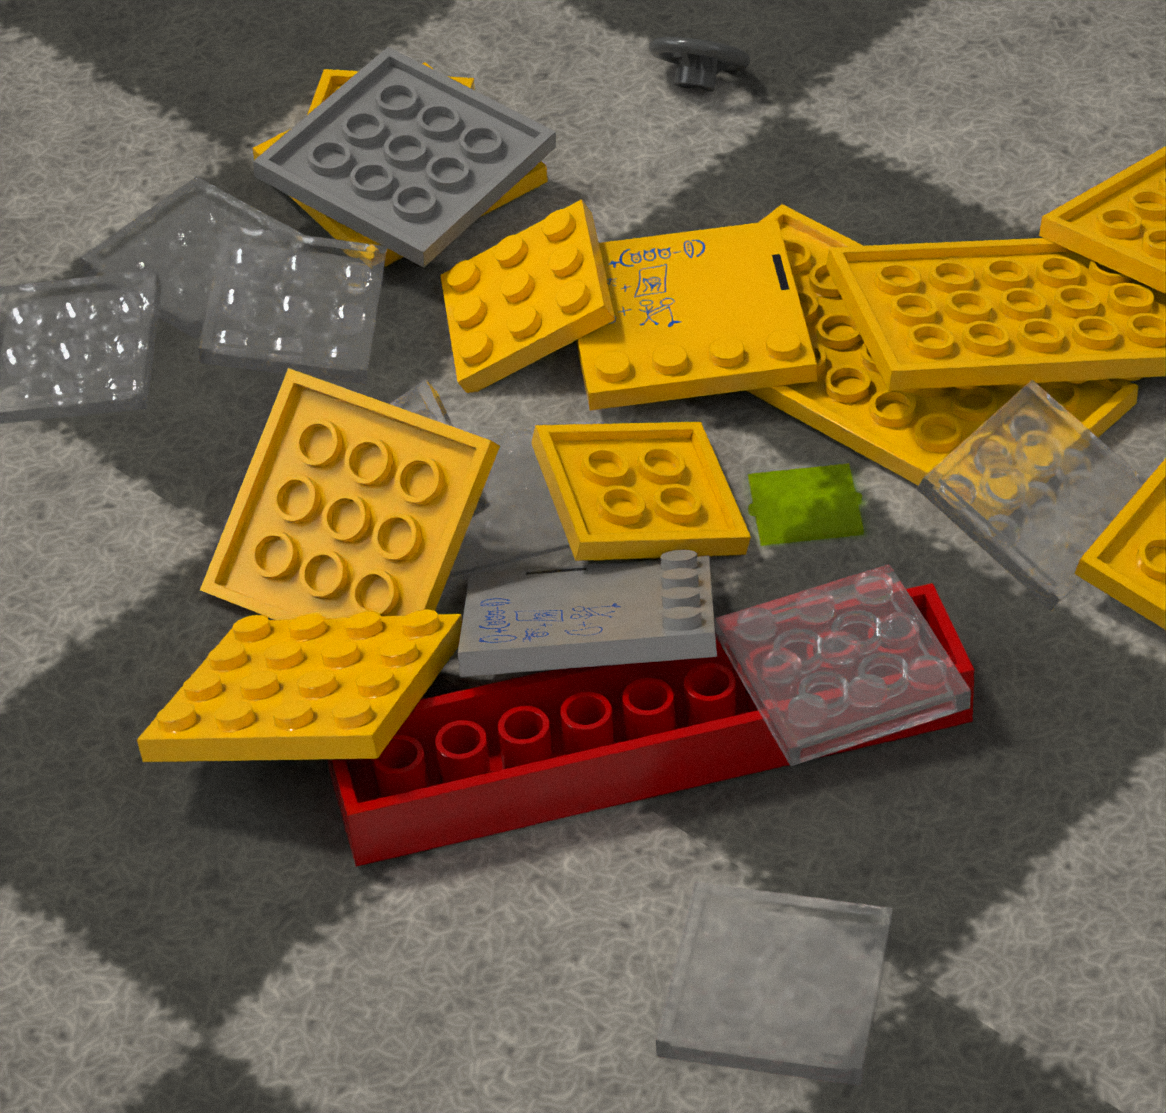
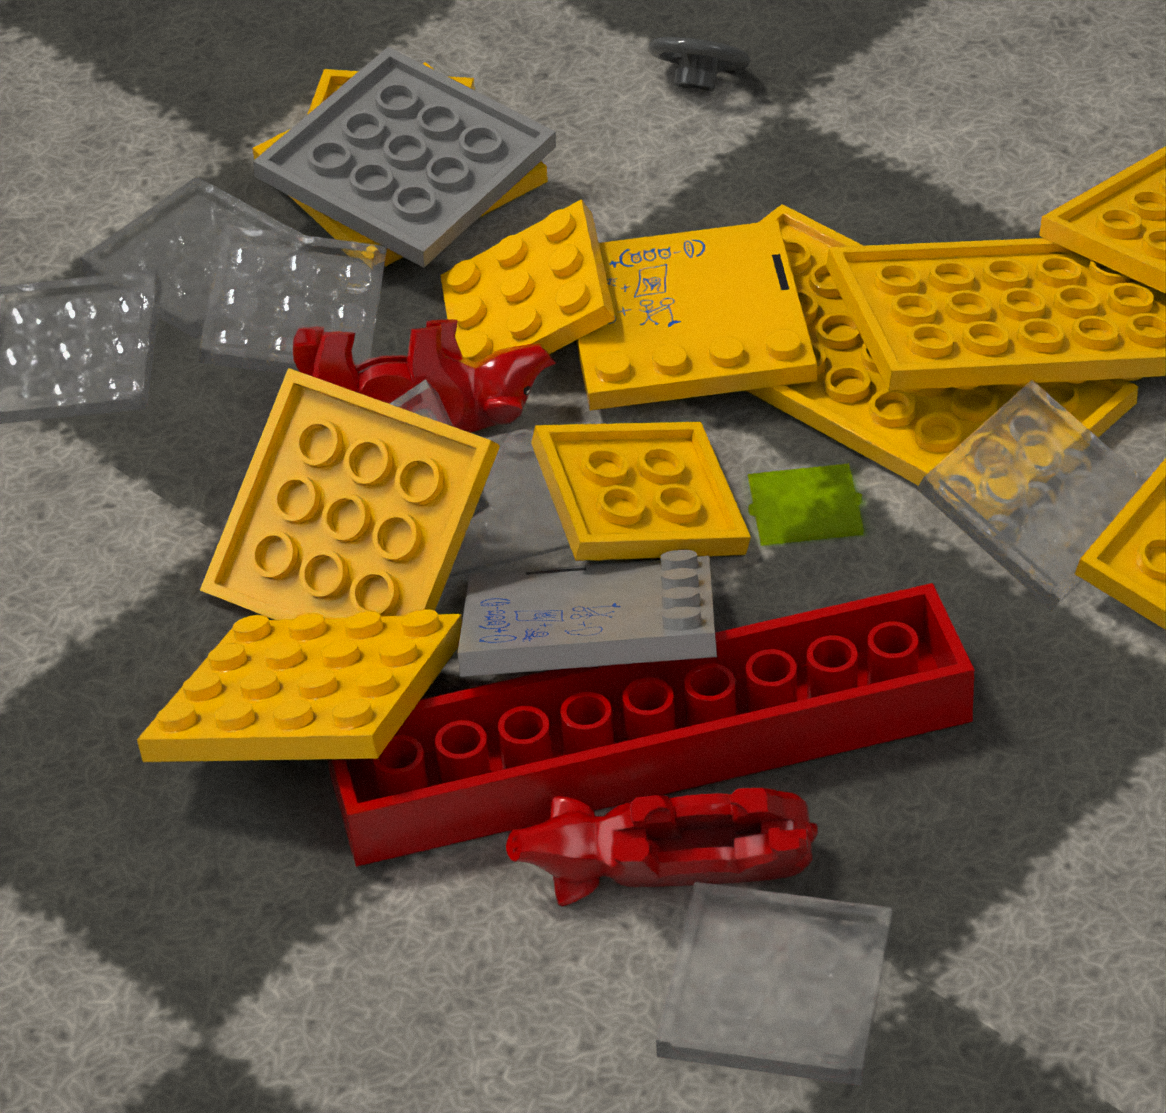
clear plate [715,564,971,766] -> none
none -> red animal [293,319,556,433]
none -> red animal [506,788,818,907]

